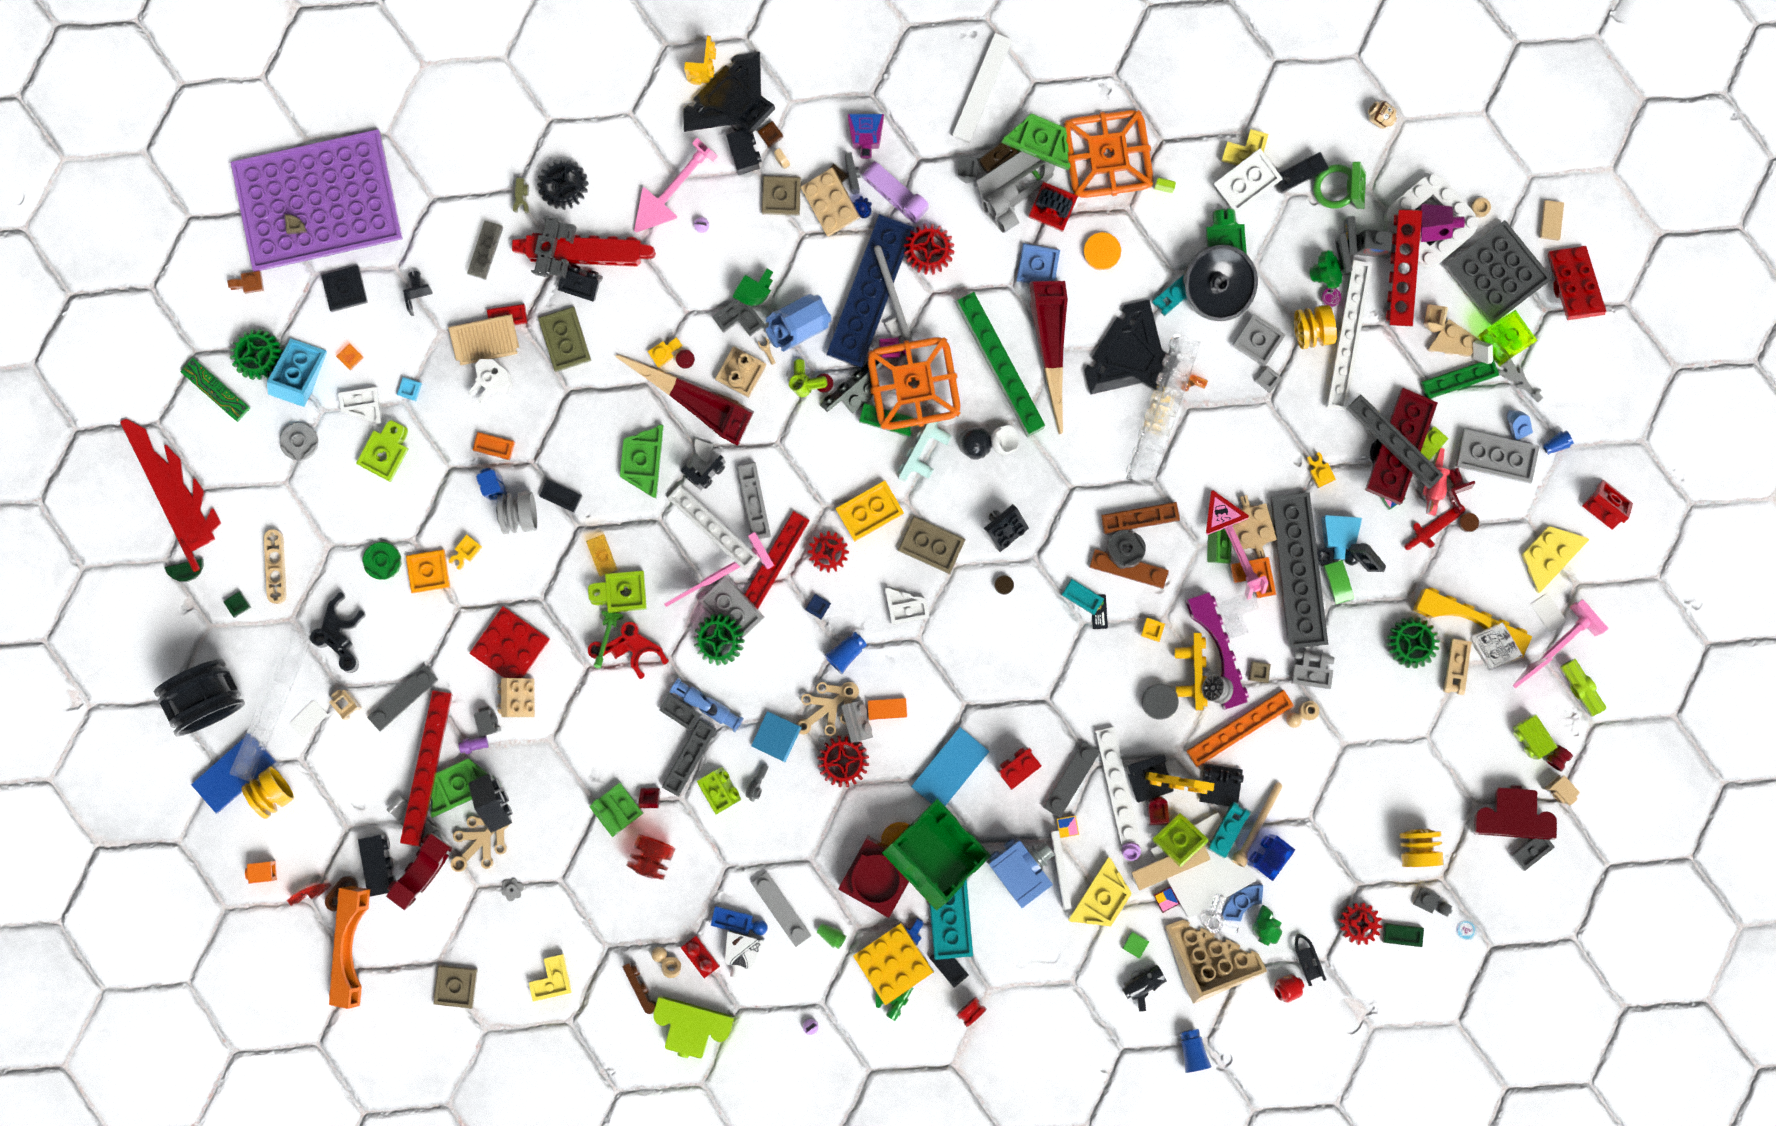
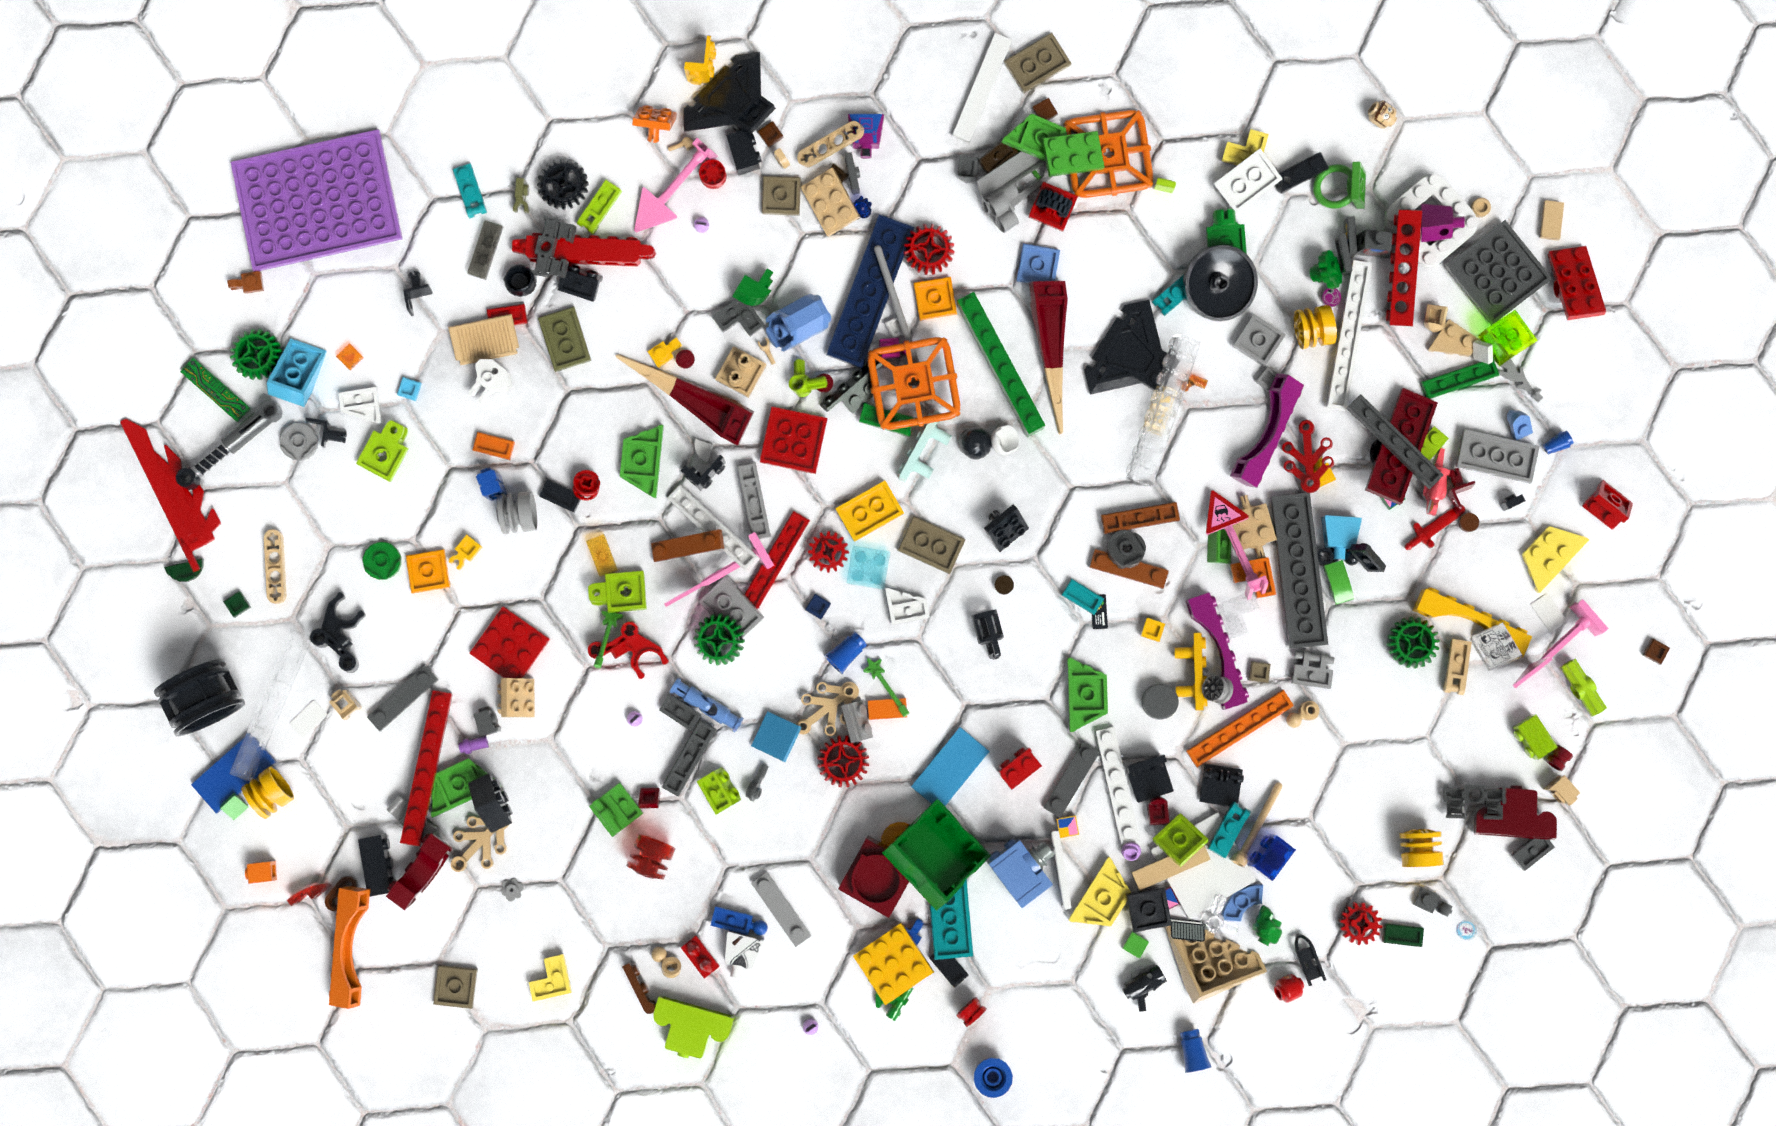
dark tan tile [285,214,307,235] -> none
black tile [321,265,368,312] -> none
bright green cone [817,923,847,949] -> none
lavender beam [861,161,929,224] -> none
light orange tile [1084,232,1122,270] -> none
yellow plate [1145,772,1215,794] -> none
none -> piece [176,400,283,490]
none -> tile [220,793,248,820]
none -> black bracket [305,418,347,448]
none -> teal plate [453,163,488,219]
none -> black hair [503,264,537,297]
none -> red wheel [572,470,600,501]
none -> lime plate [577,180,622,234]
none -> lavender hinge [627,711,643,727]
none -> orange plate [632,105,677,143]
none -> dark orange plate [651,529,725,562]
none -> tan hand [668,137,695,152]
none -> red wheel [699,159,727,189]
none -> red plate [760,407,828,474]
none -> tan beam [797,121,864,168]
none -> clear light blue plate [846,545,891,590]
none -> bright green piece [863,658,910,717]
none -> light orange tile [913,277,957,321]
none -> black piece [971,609,1004,660]
none -> blue piece [974,1058,1013,1098]
none -> dark tan tile [1004,32,1072,94]
none -> reddish brown tile [1032,98,1058,120]
none -> bright green plate [1042,131,1105,177]
none -> bright green wing [1067,658,1108,732]
none -> black plate [1126,886,1172,933]
none -> sticker [1171,918,1205,942]
none -> magenta arch [1230,374,1304,488]
none -> red plant [1282,420,1334,493]
none -> dark grey piece [1443,785,1507,820]
none -> black plate [1500,493,1526,511]
none -> reddish brown tile [1642,638,1670,665]

